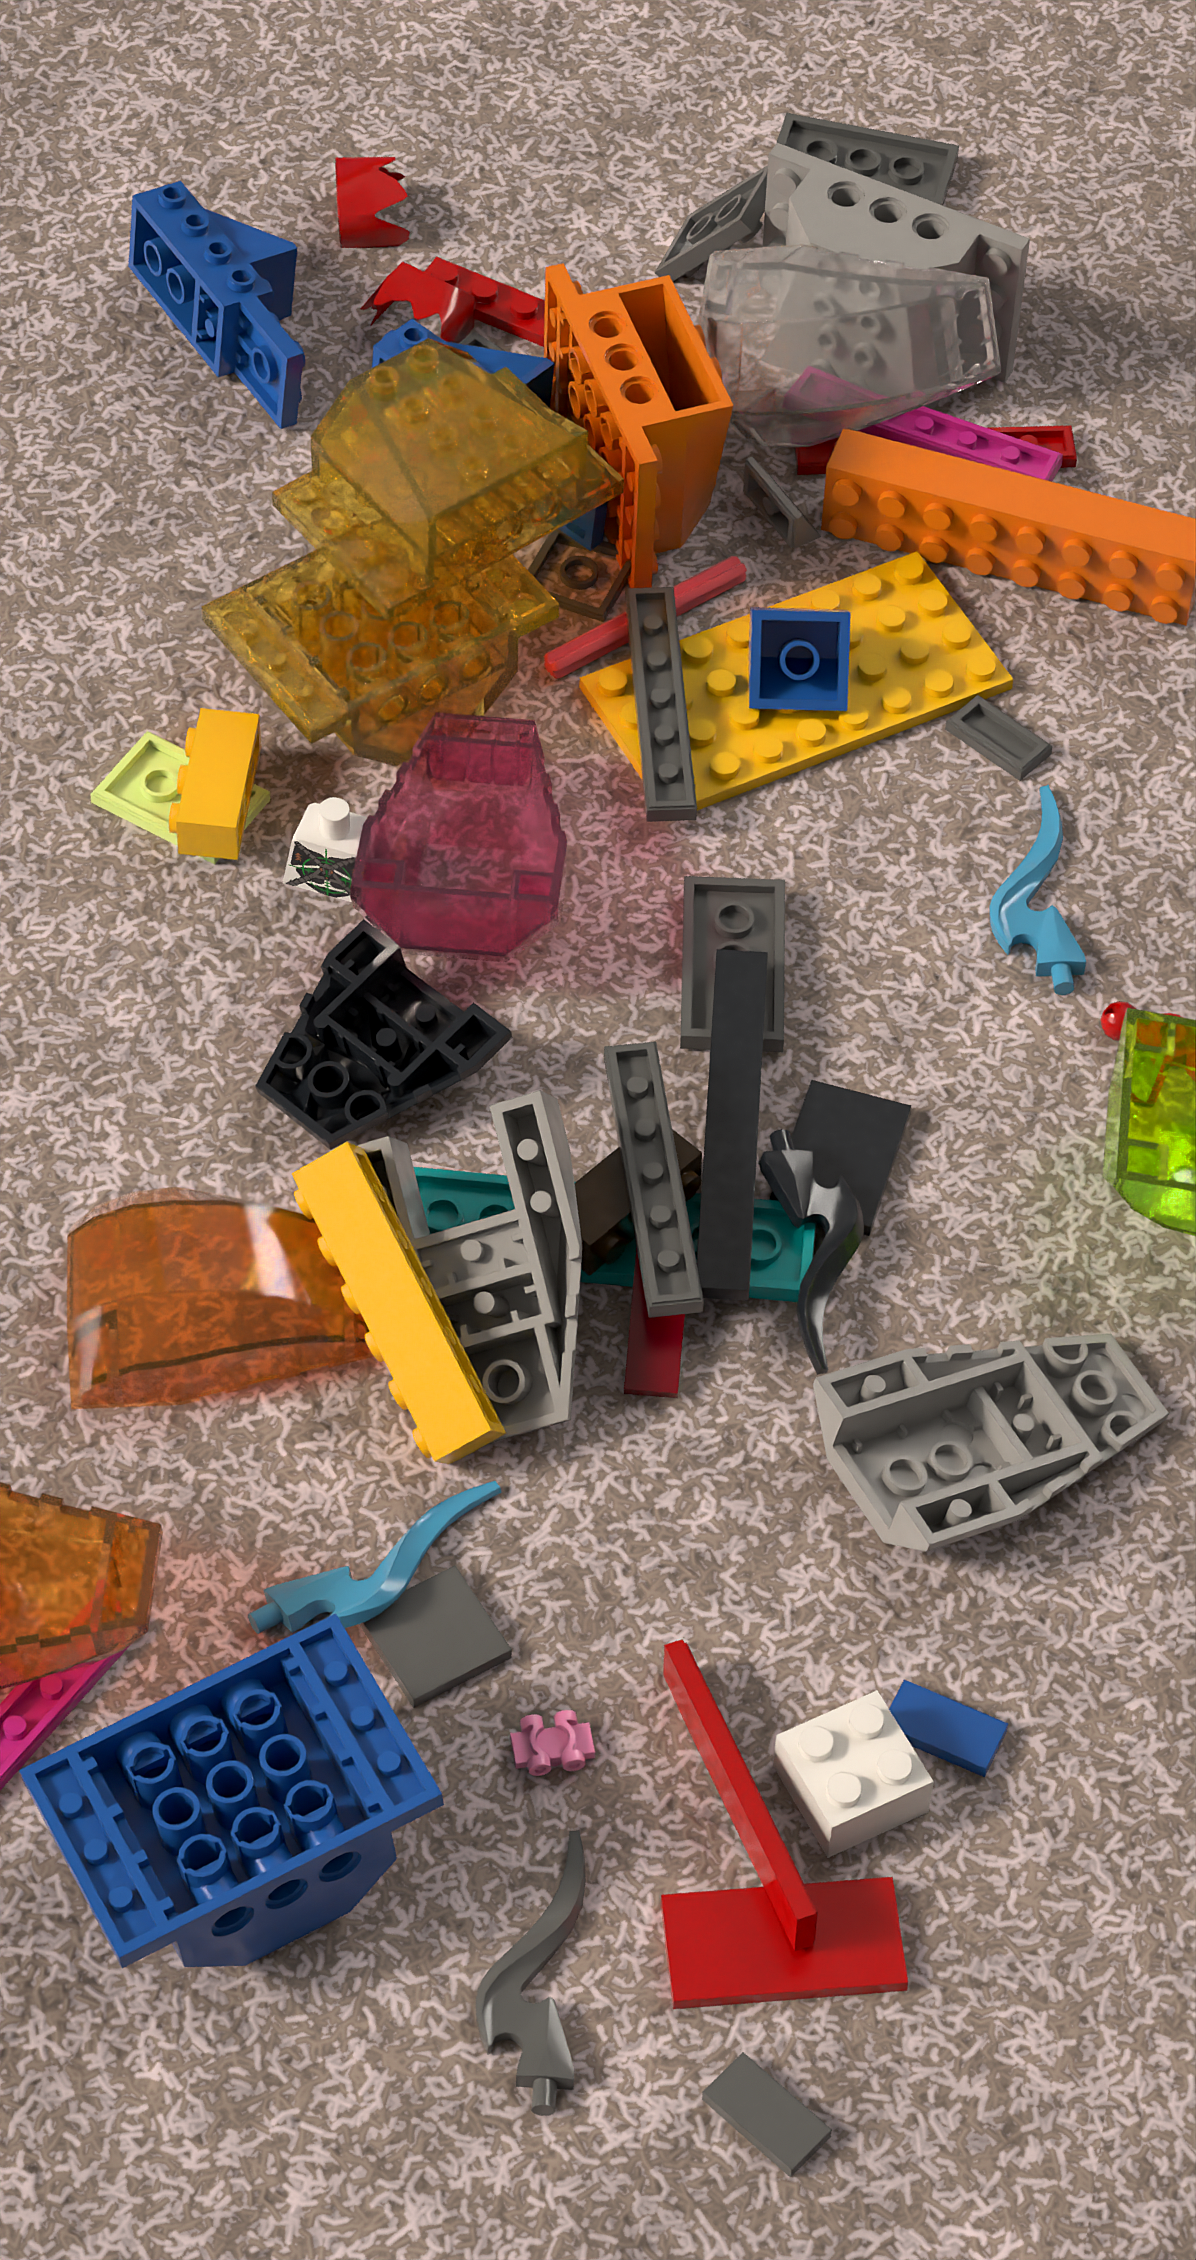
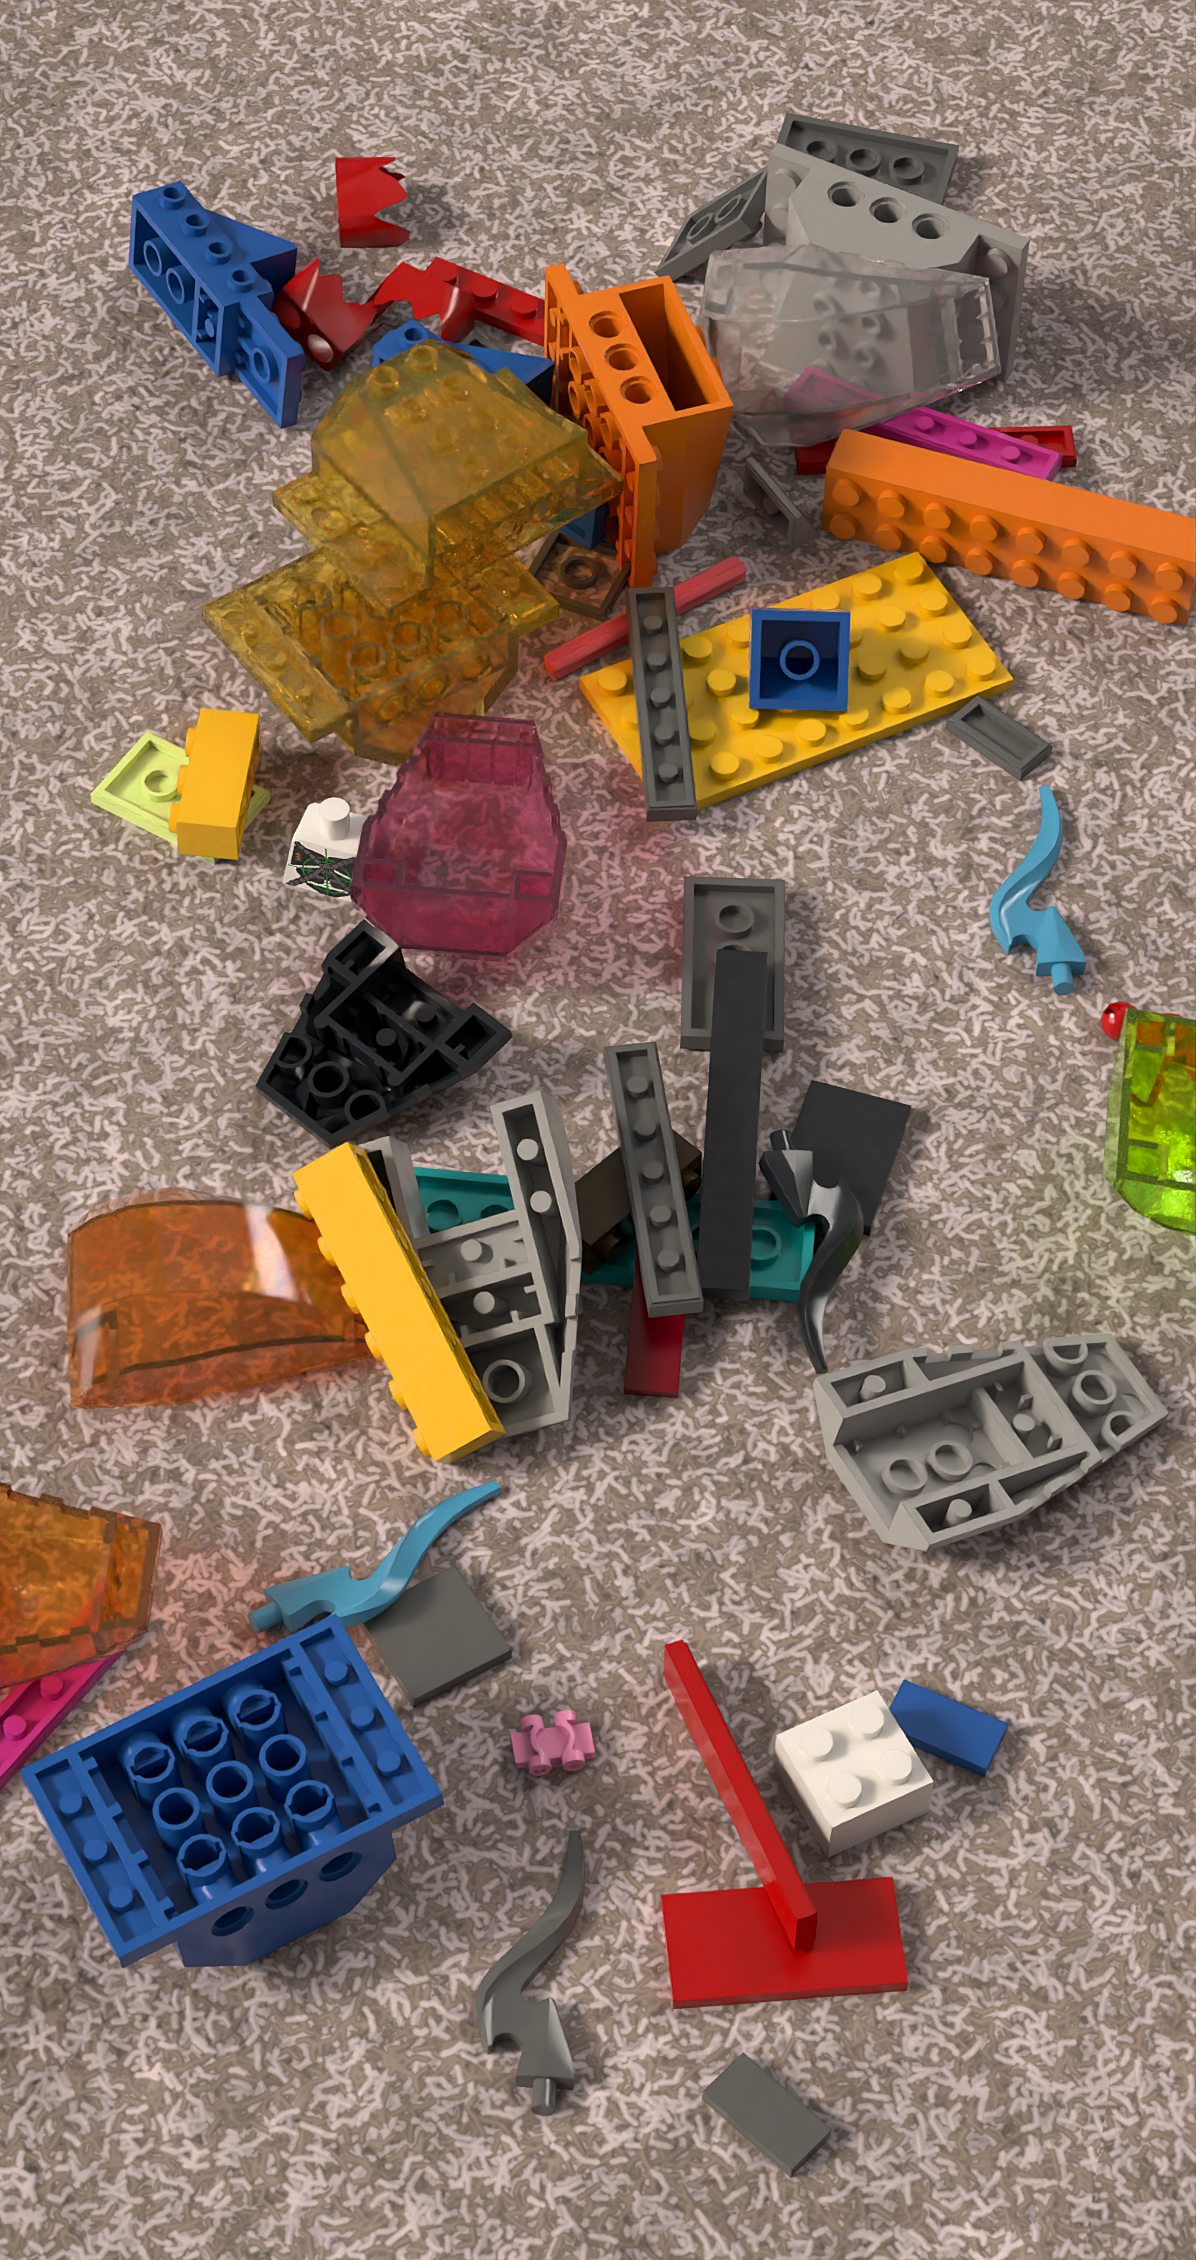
none -> red piece [271,255,385,372]

